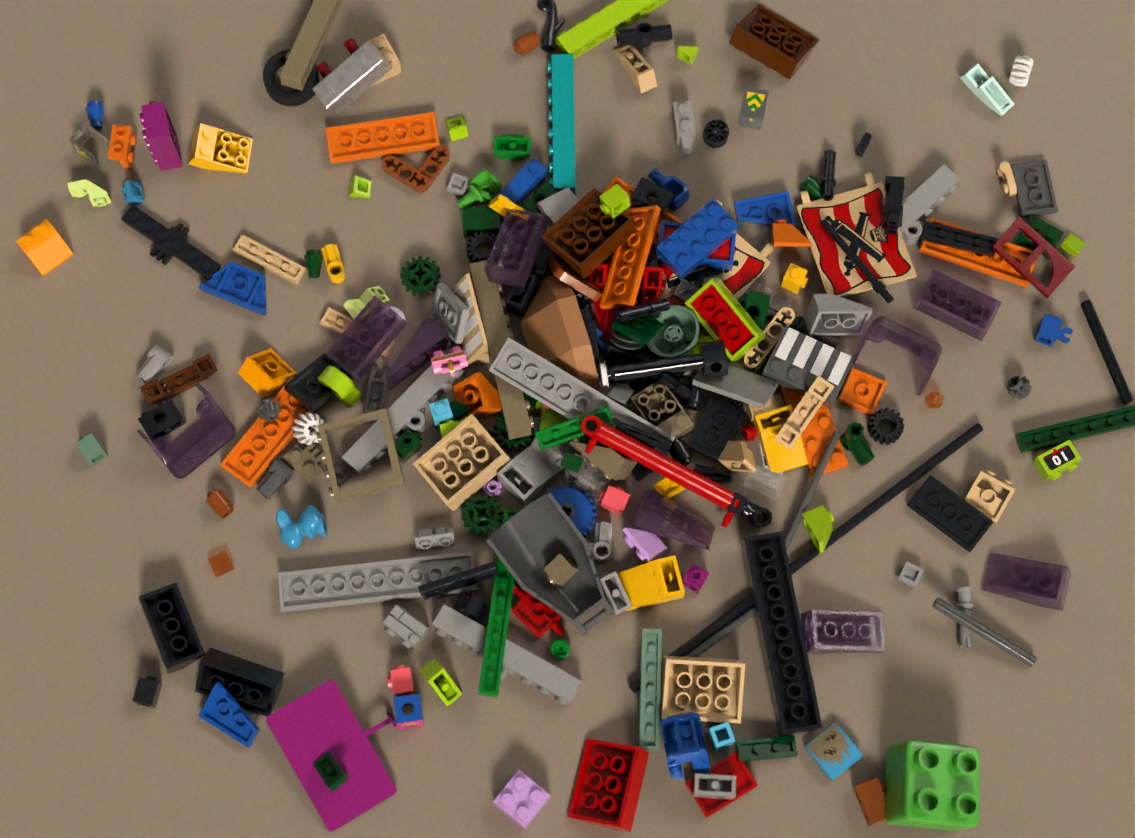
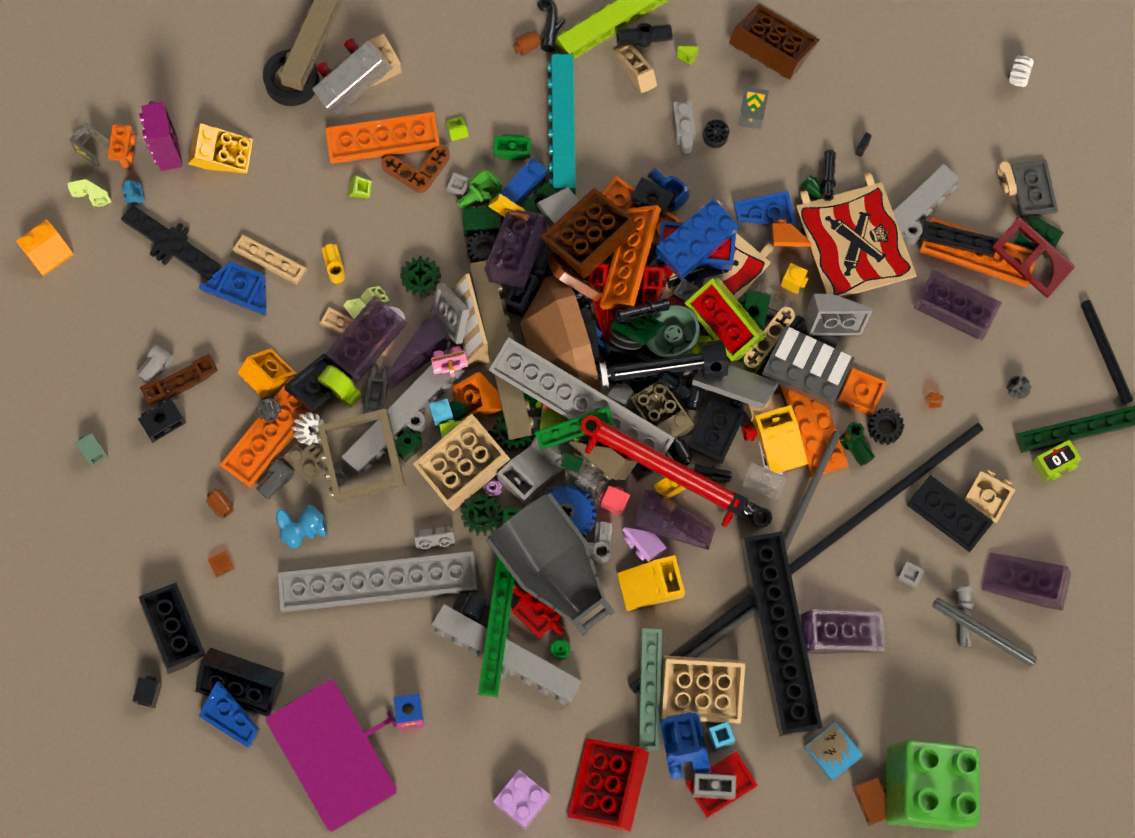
blue cone [85,101,104,130] -> none
clear purple windscreen [137,383,236,479] -> none
dark green cone [304,250,323,278] -> none
dark green slope [313,751,348,792] -> none
light grey brick [383,605,429,649] -> none
coral brick [387,665,415,697] -> none
black tile [418,562,499,600] -> none
lime slope [418,658,462,707] -> none
dark tan brick [543,553,579,586] -> none
lime brick [599,184,631,218] -> none
light grey slope [599,571,632,616] -> none
black pin [615,420,673,453] -> none
magenta brick [682,563,709,594] -> none
tan slope [718,440,756,473] -> none
dark green plate [735,735,798,762] -> none
tan slope [774,375,835,450] -> none
lime slope [802,505,834,553] -> none
black bar [820,219,894,303] -> none
windscreen [853,316,942,396] -> none
black hips [883,176,907,234] -> none
light aqua slope [960,64,1015,116] -> none
blue brick [1034,314,1073,347] -> none
lime slope [1060,233,1086,258] -> none

